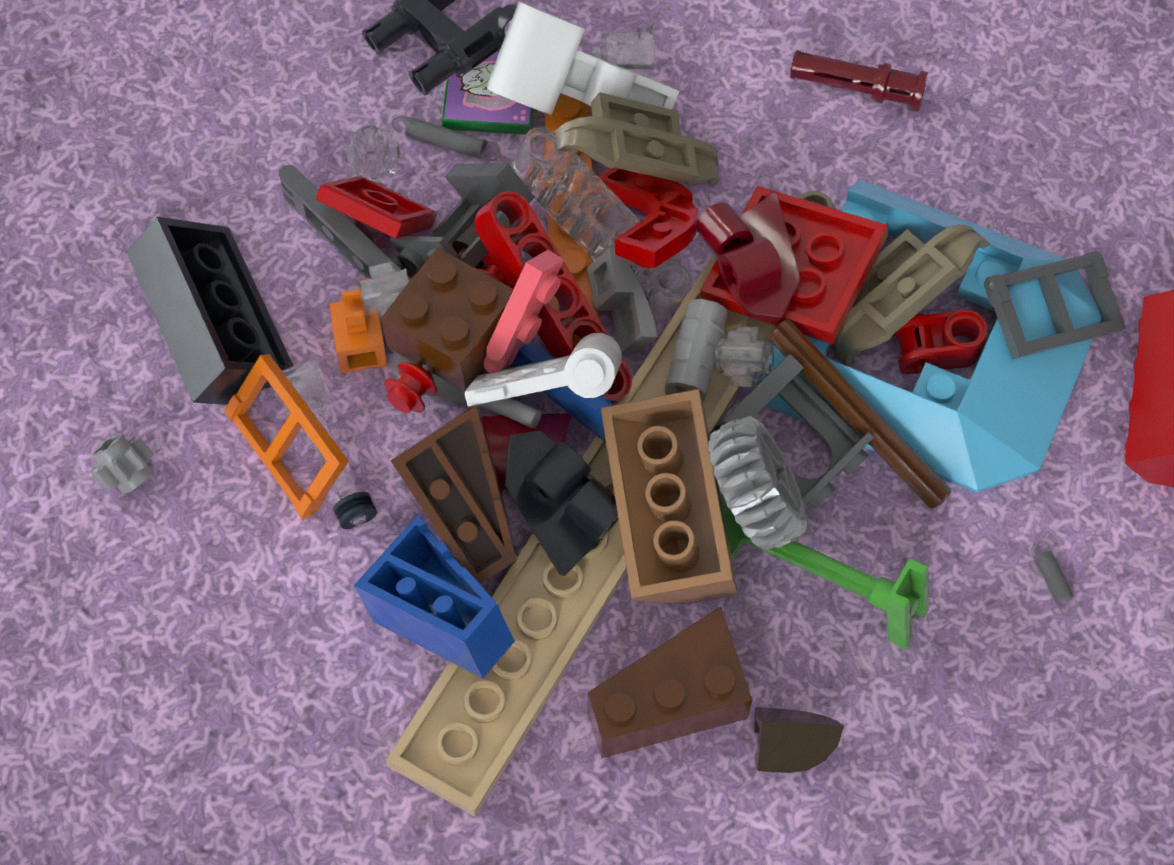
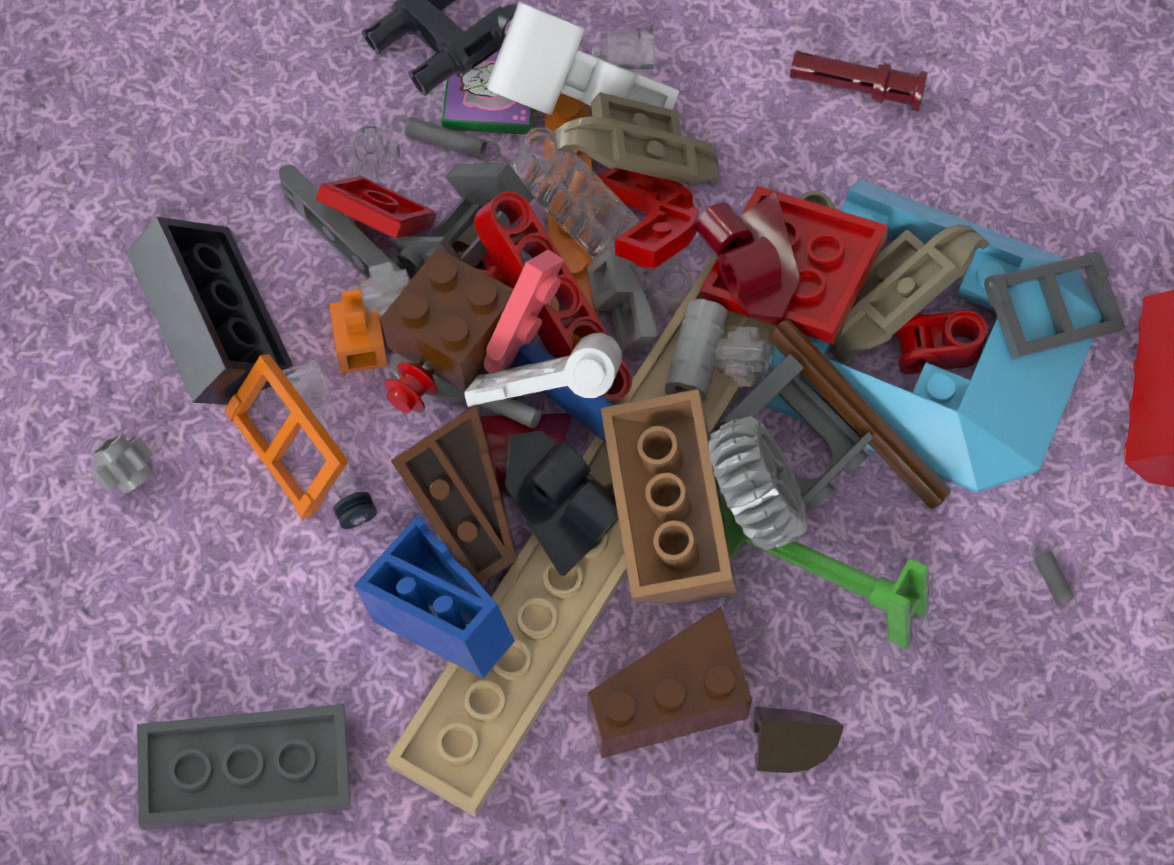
none -> dark grey plate [137,704,352,830]

